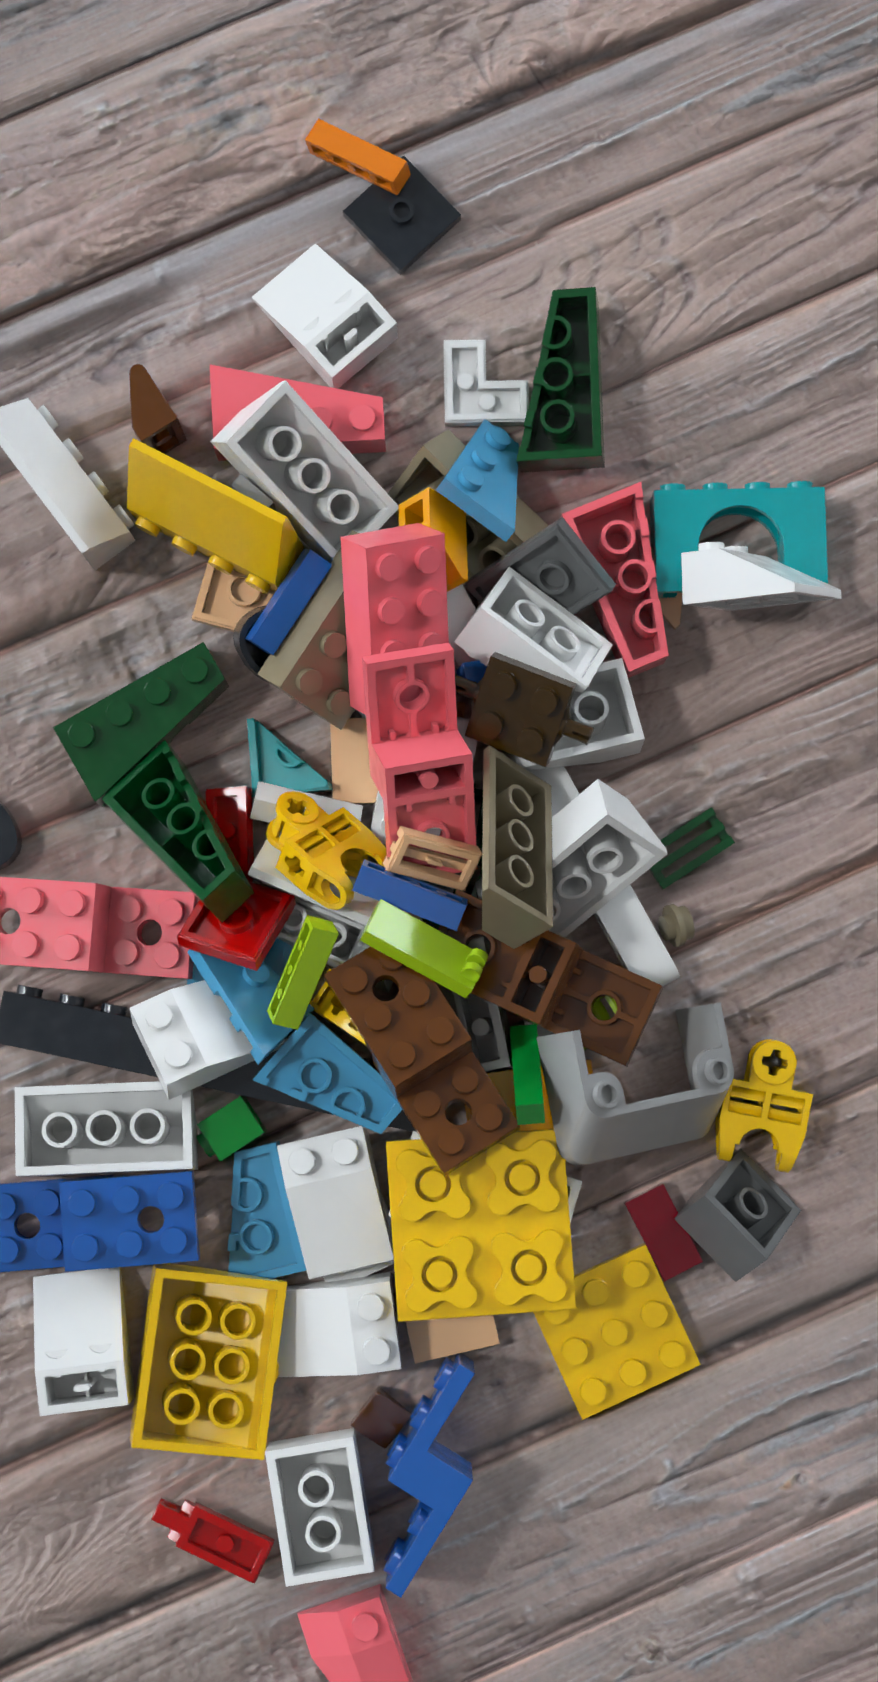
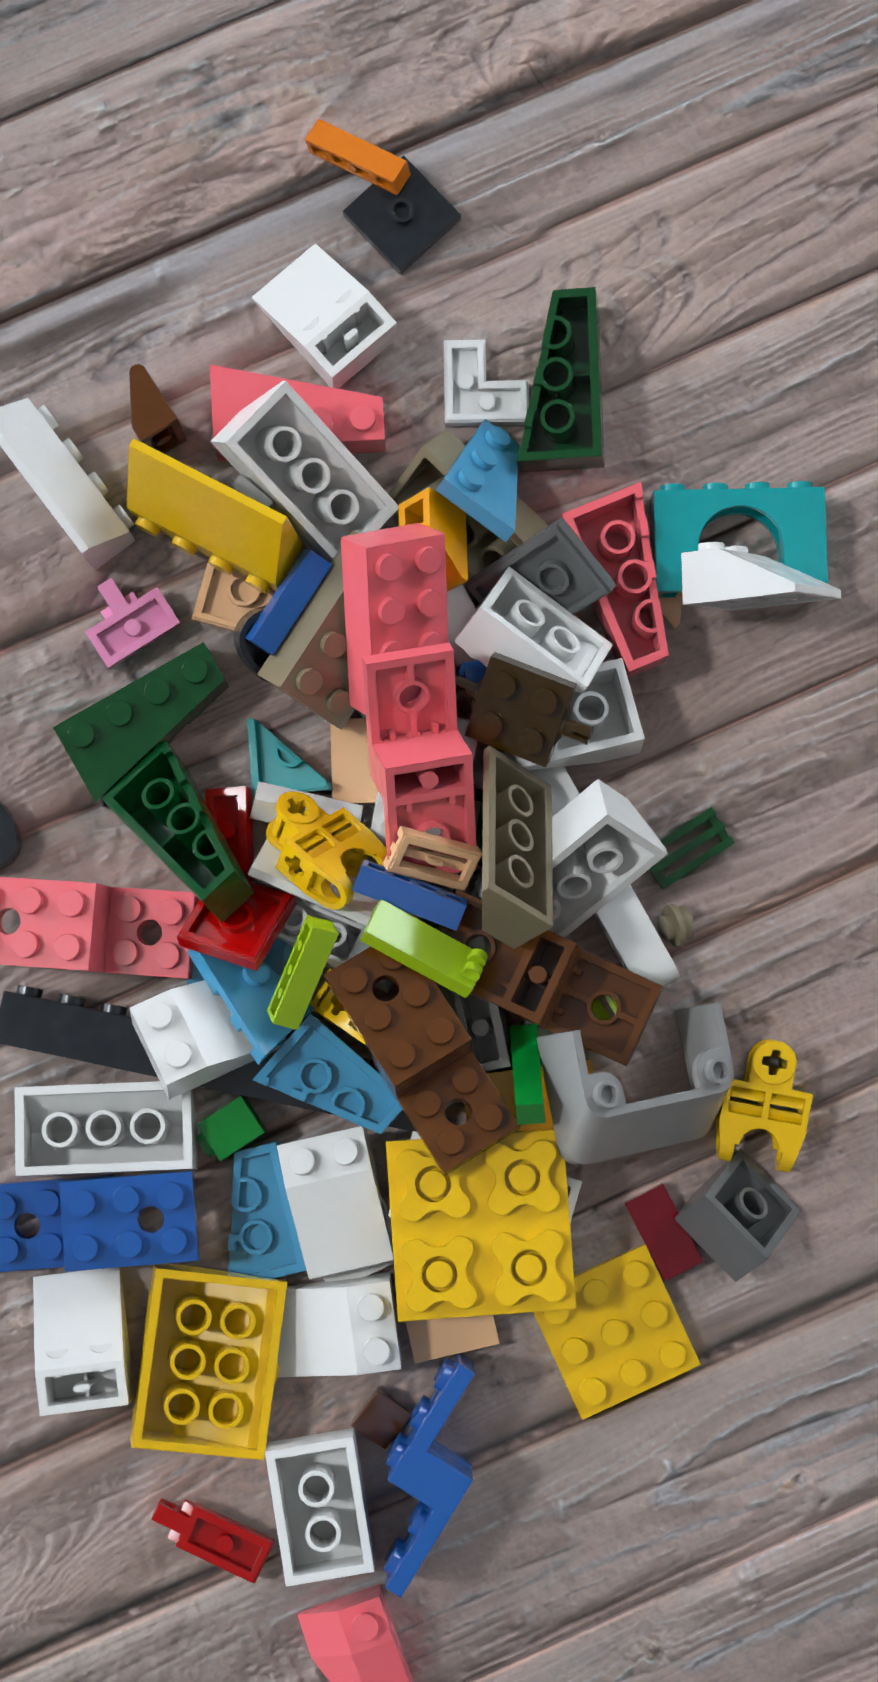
none -> bright pink hinge [85,578,182,670]

